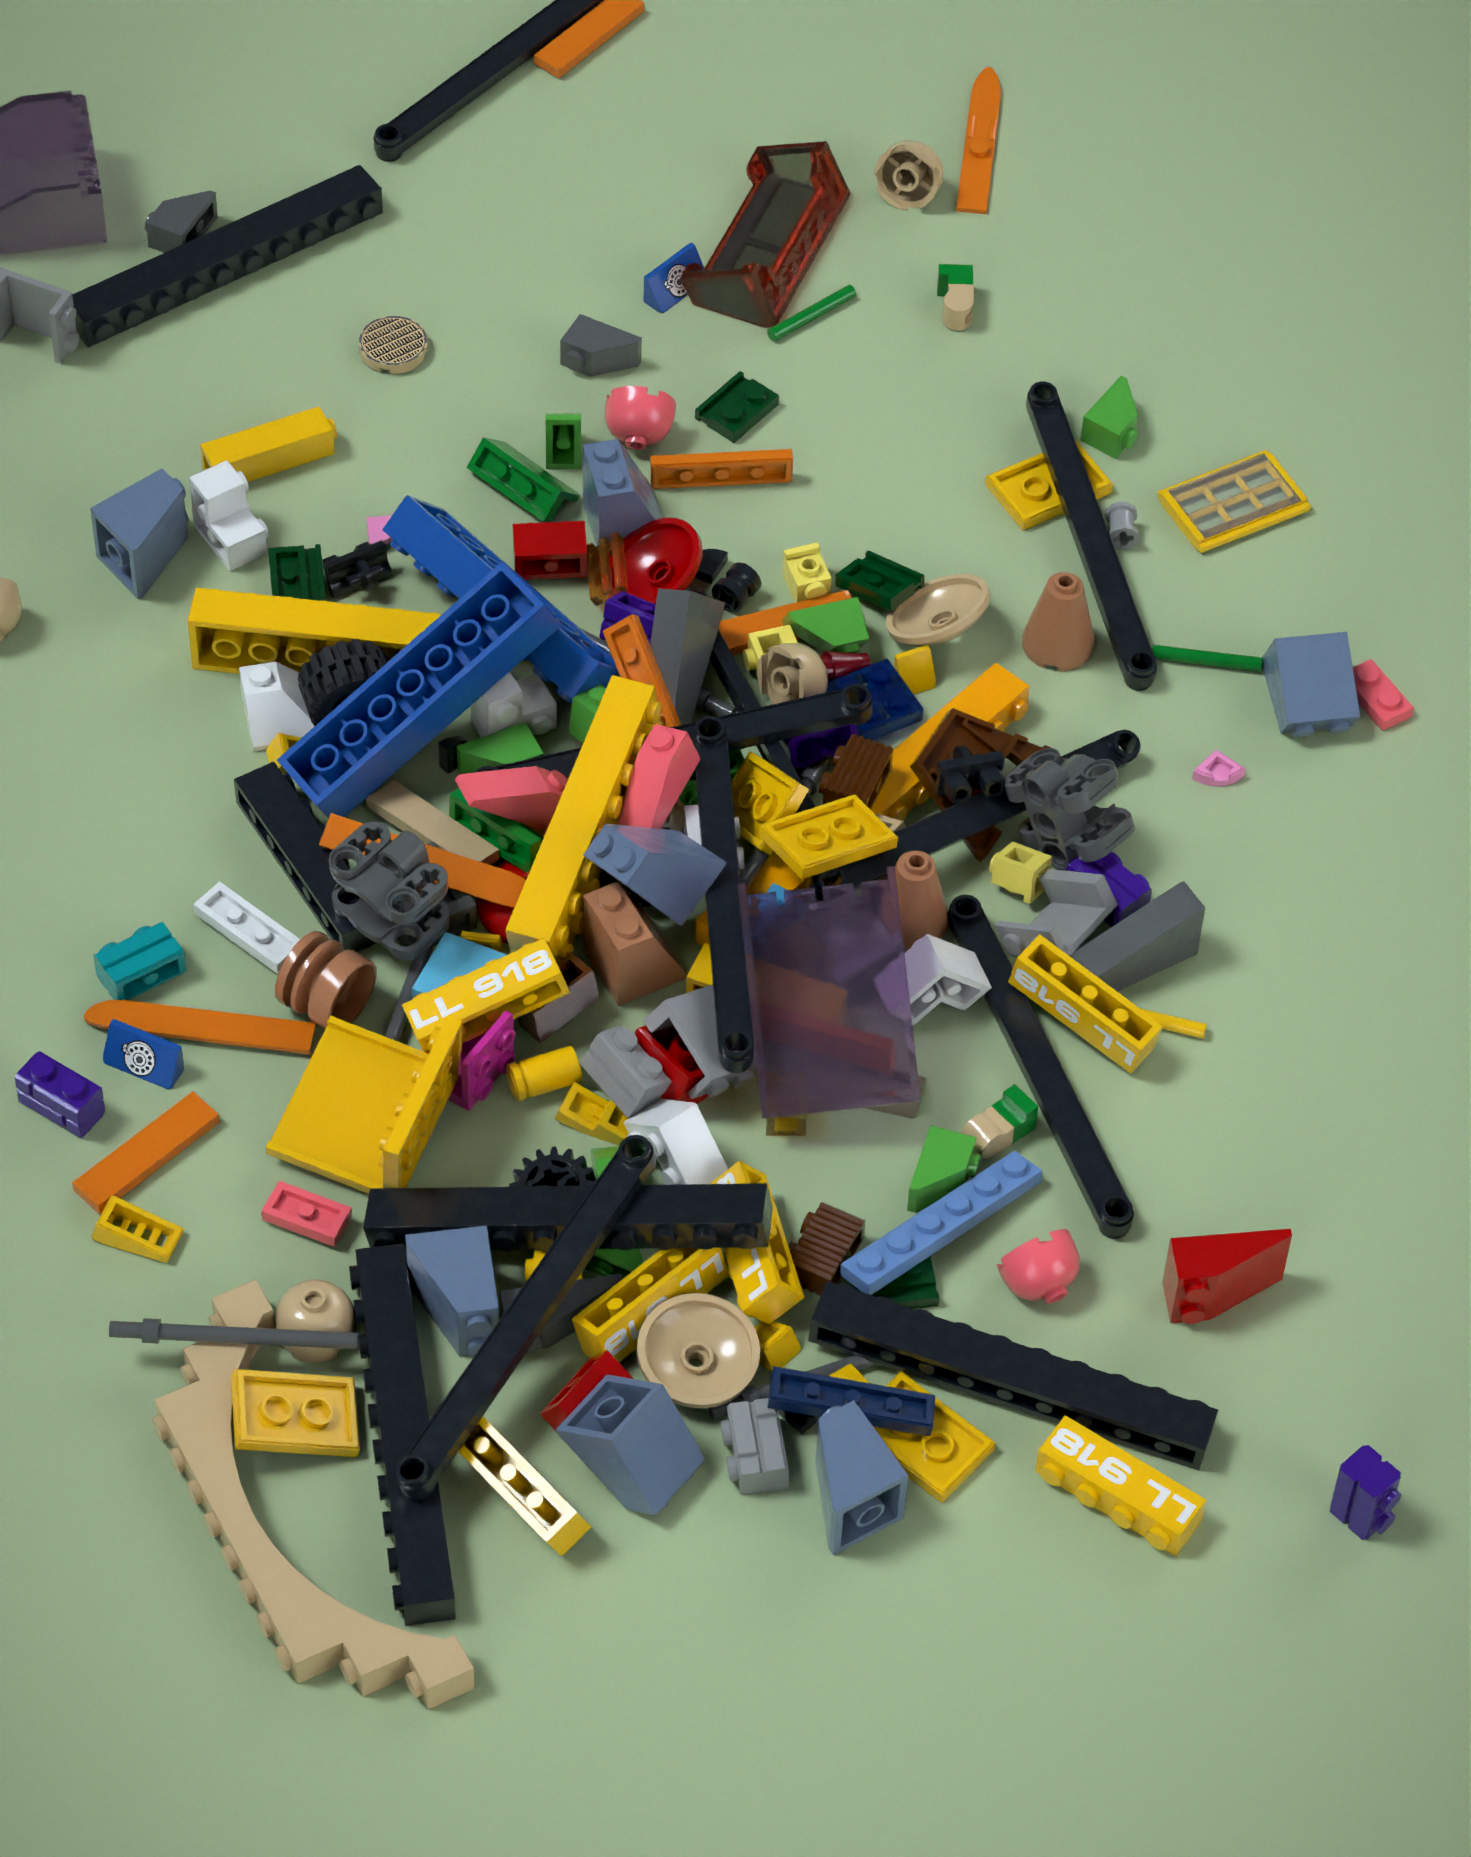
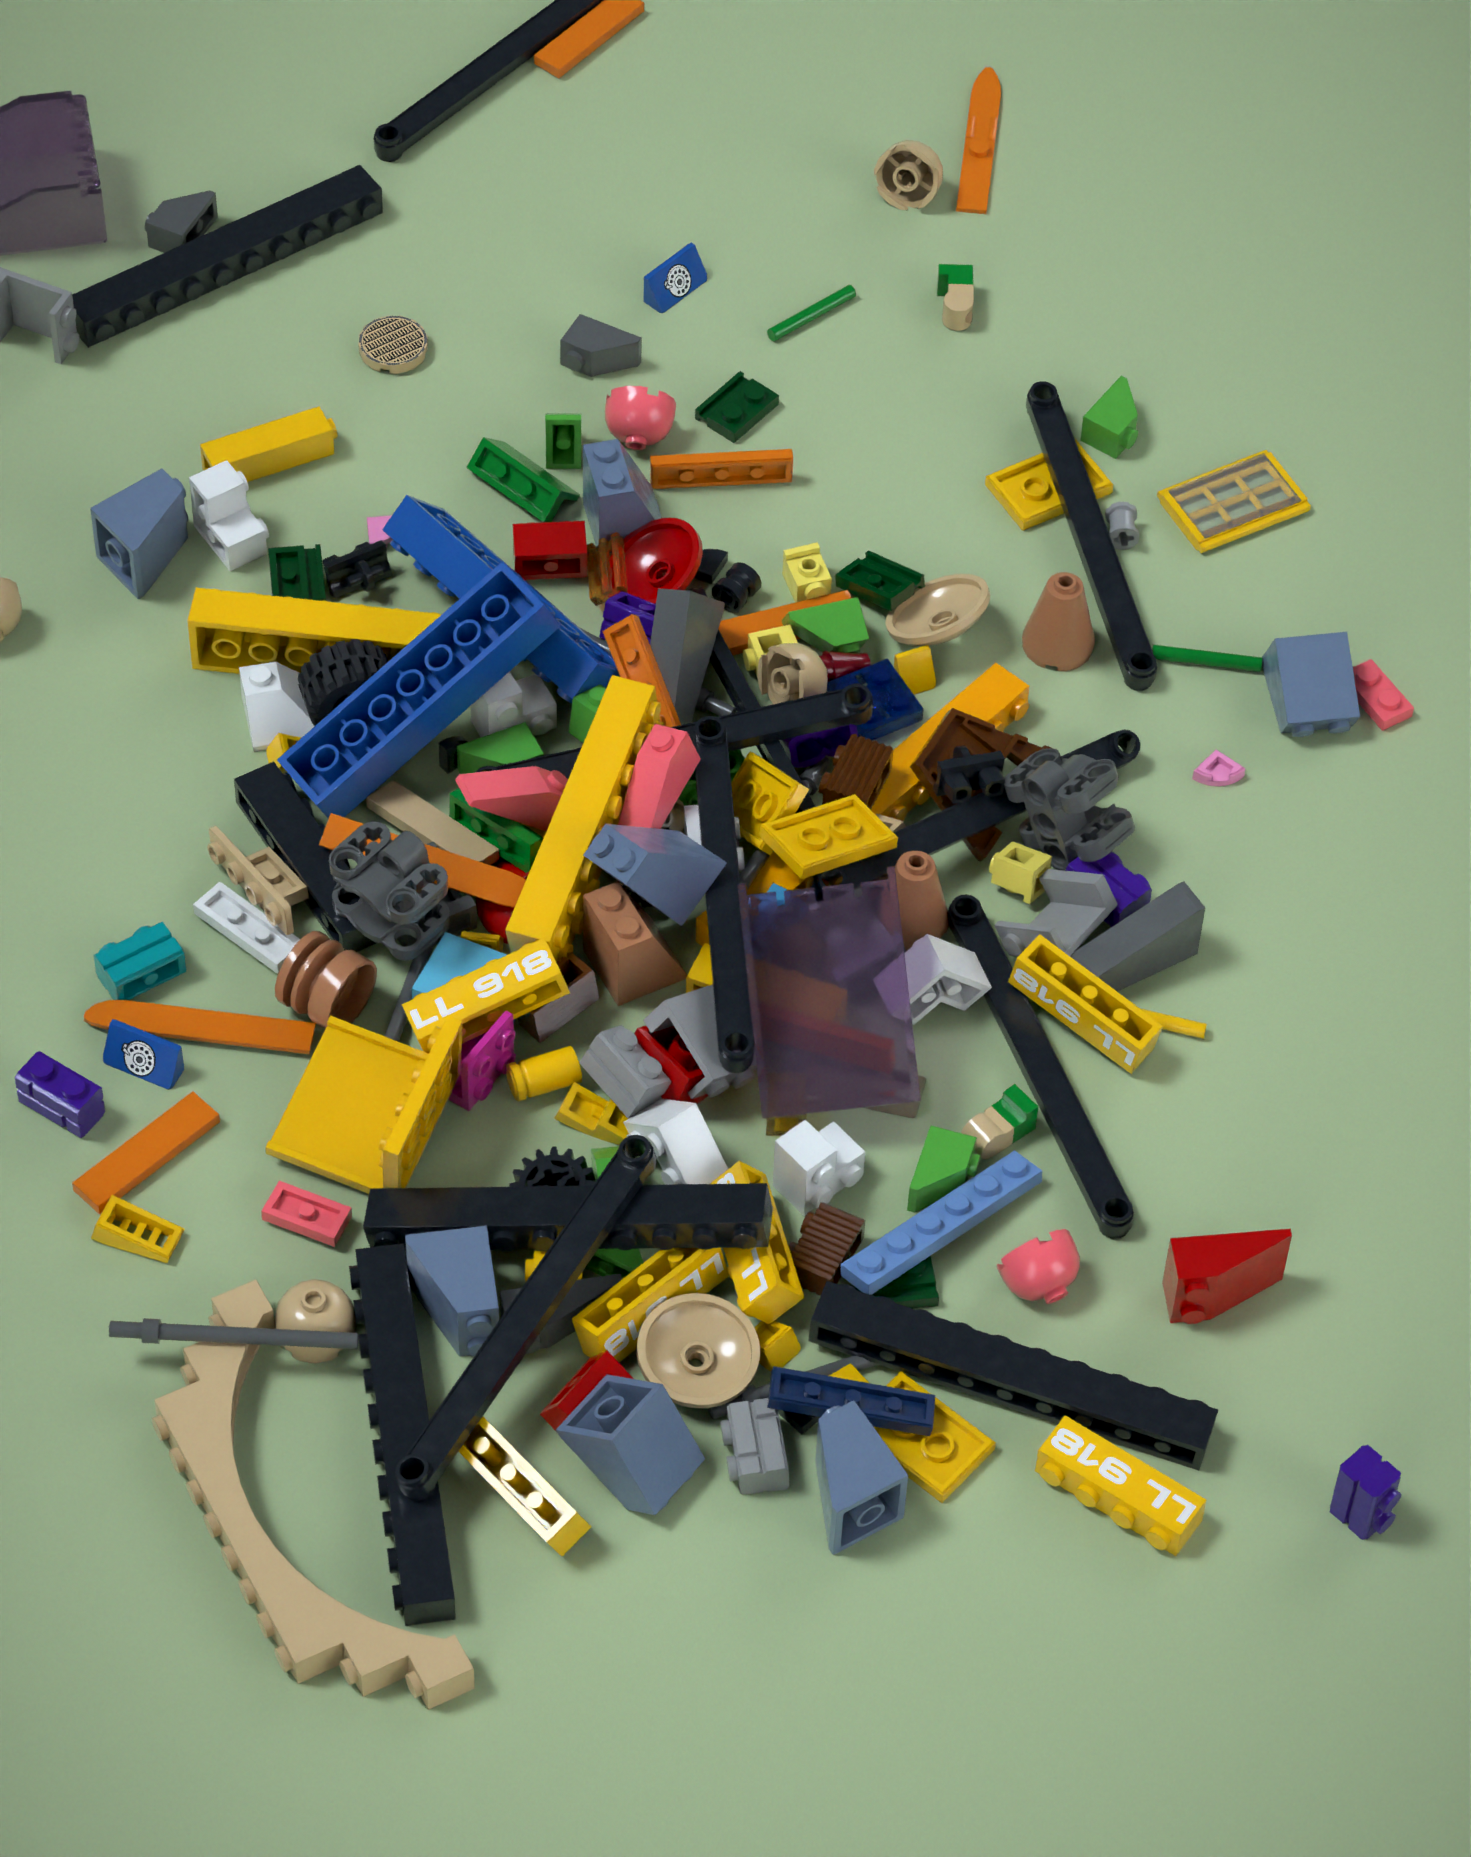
yellow tile [231,1369,360,1457] -> none
windscreen [680,141,851,328] -> none
none -> tan bracket [207,826,309,935]
none -> white brick [772,1120,865,1216]

